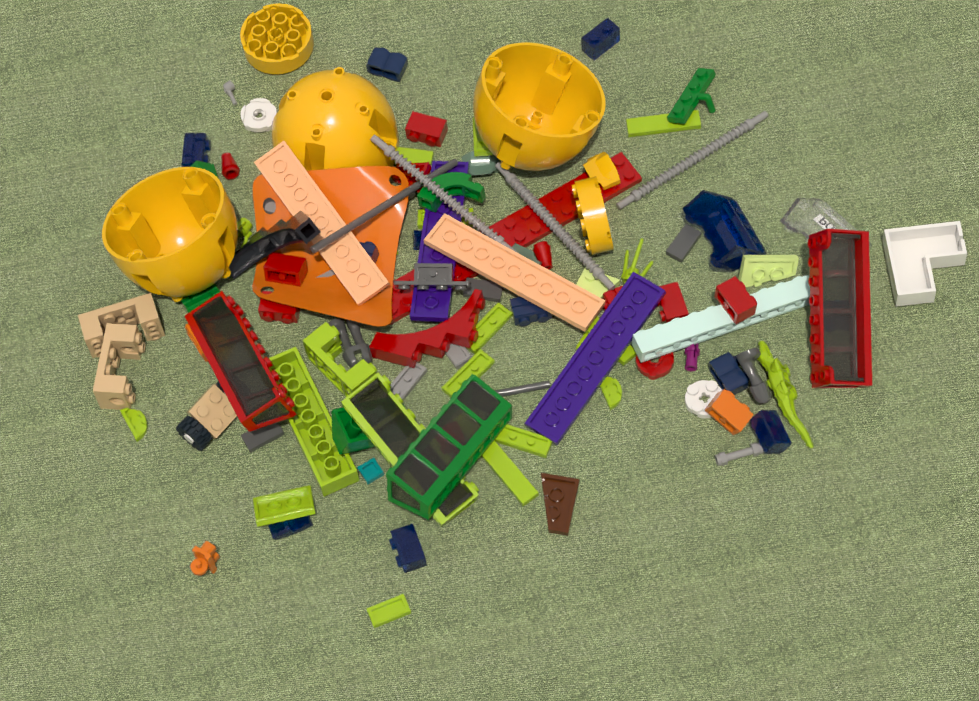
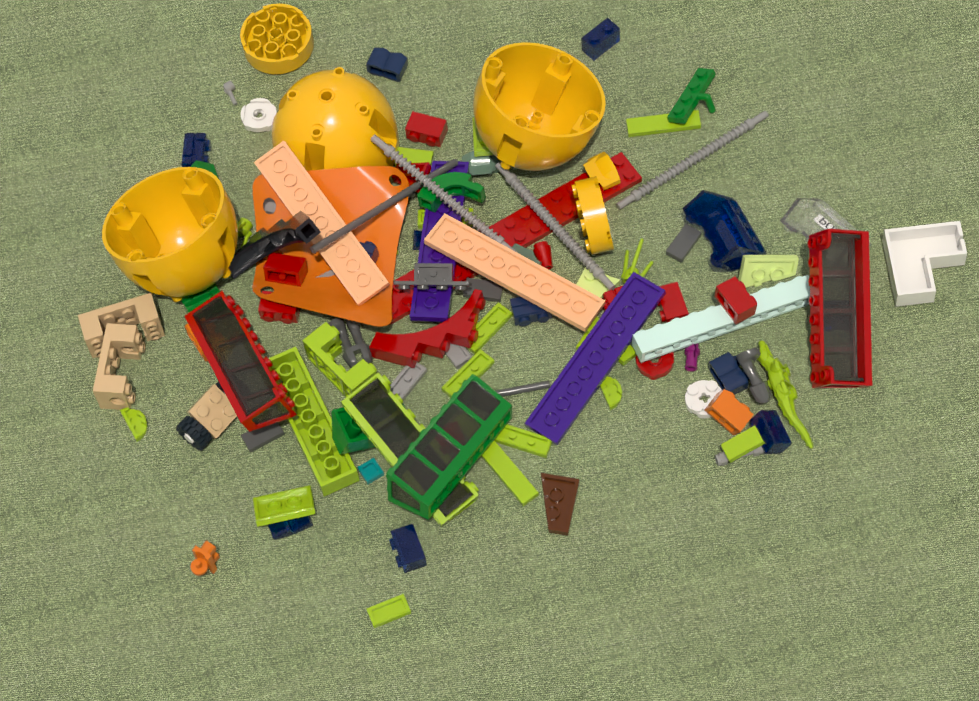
red cone [221,152,240,179] -> none
none -> lime tile [721,425,765,463]

